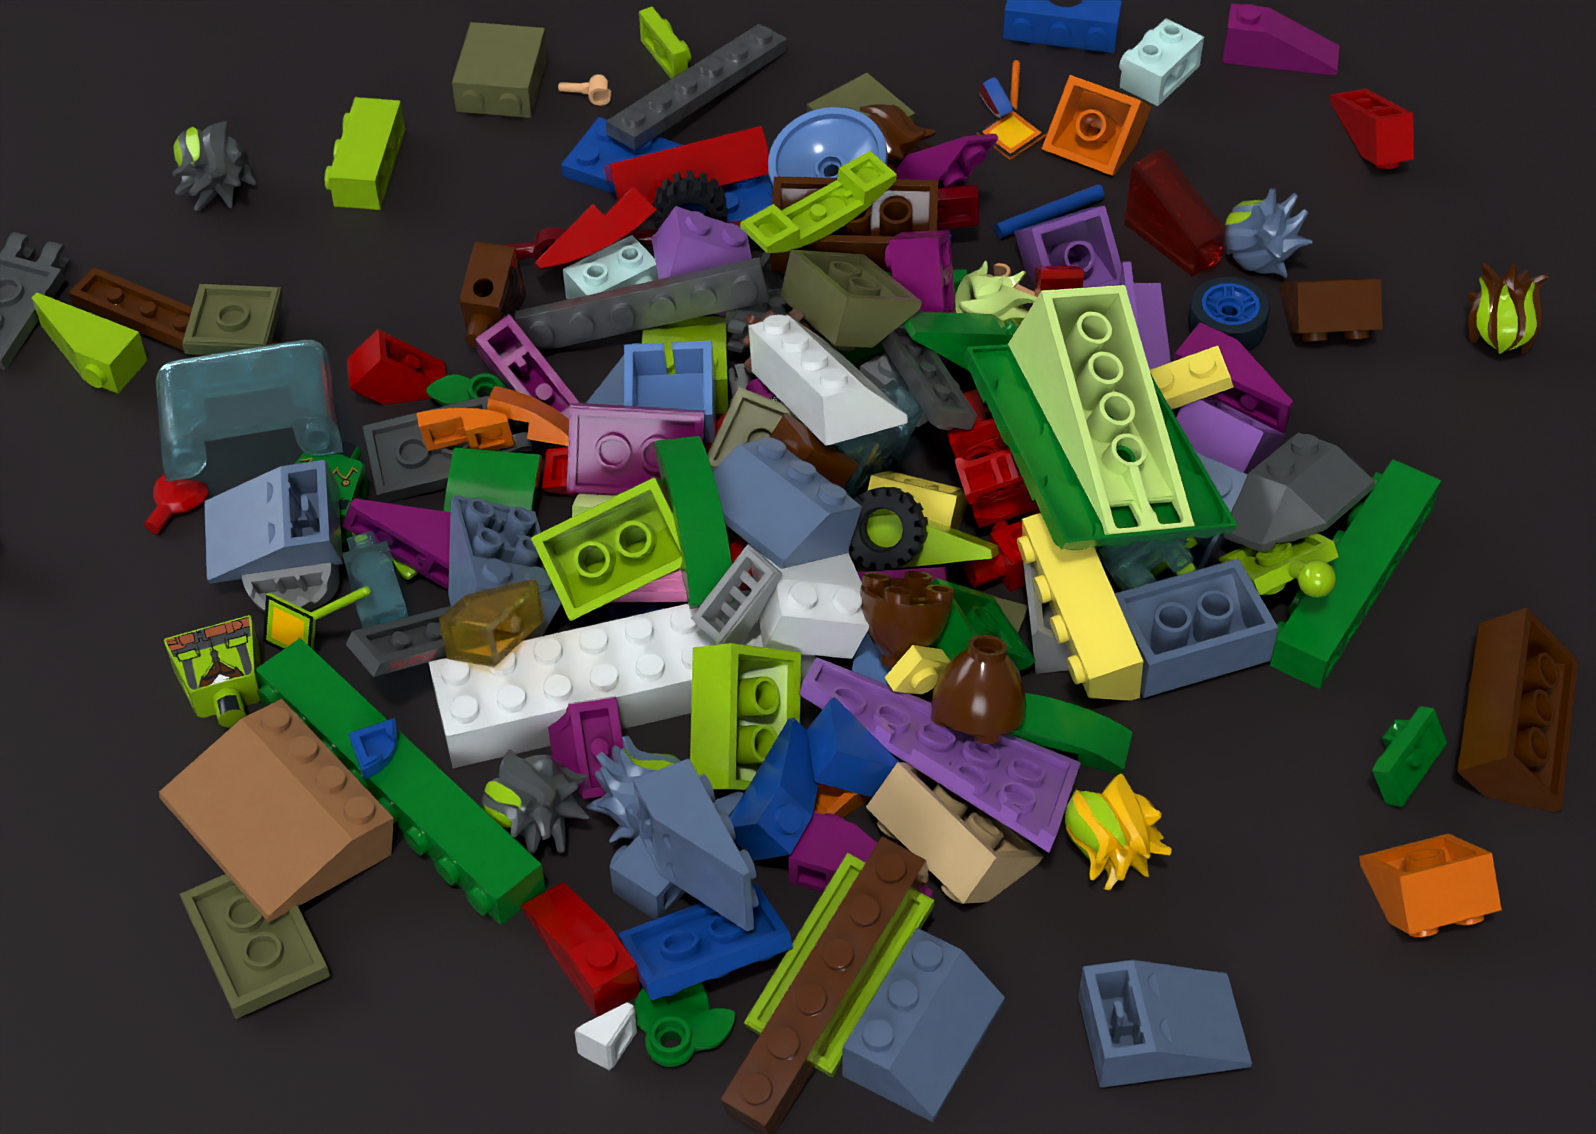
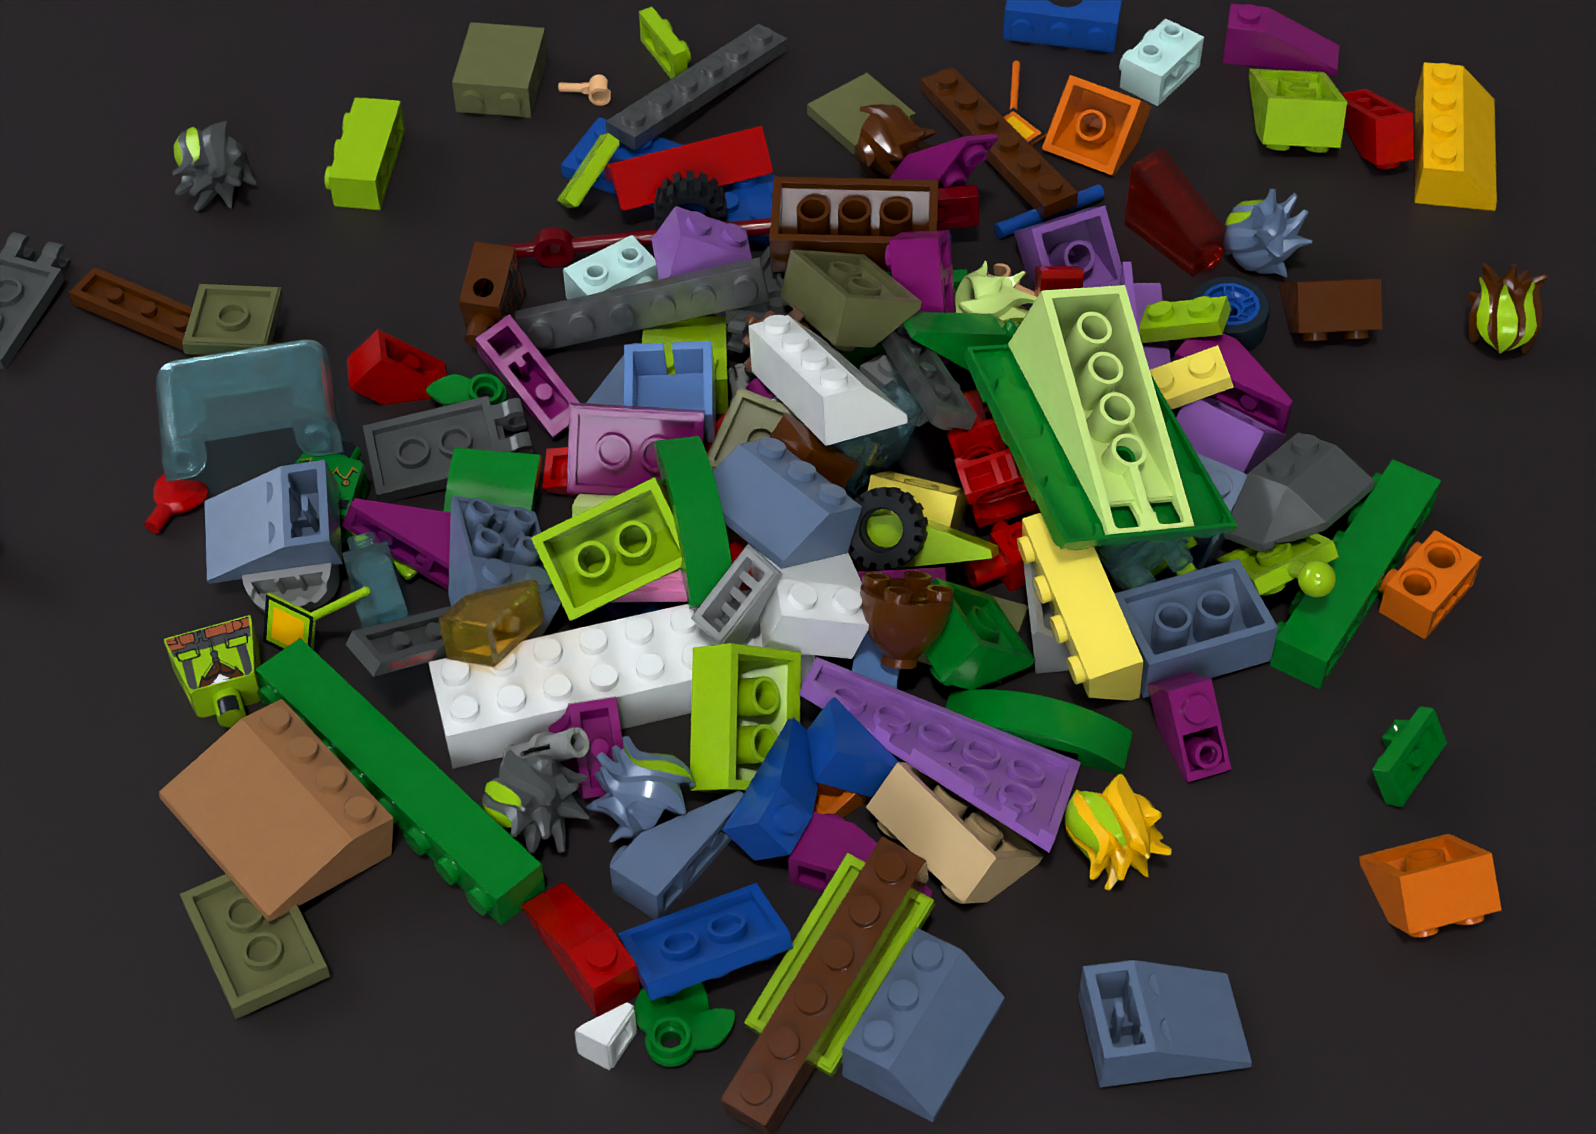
lime slope [31,292,148,394] -> none
blue tile [348,718,399,780] -> none
orange slope [416,408,515,451] -> none
orange slope [487,386,569,446] -> none
red slope [533,186,657,271] -> none
sand blue slope [633,758,758,932] -> none
lime slope [740,151,897,253] -> none
medium blue dish [768,107,888,185] -> none
light yellow plate [884,645,950,695] -> none
reddish brown piece [931,635,1026,744] -> none
blue tile [979,77,1013,118] -> none
reddish brown slope [1458,608,1579,812] -> none
none -> light grey pin [503,727,589,763]
none -> lime tile [557,133,620,208]
none -> reddish brown plate [920,67,1078,218]
none -> lime plate [1139,296,1231,343]
none -> magenta slope [1147,672,1231,782]
none -> lime slope [1249,69,1347,152]
none -> orange brick [1378,530,1482,640]
none -> yellow slope [1415,62,1497,211]

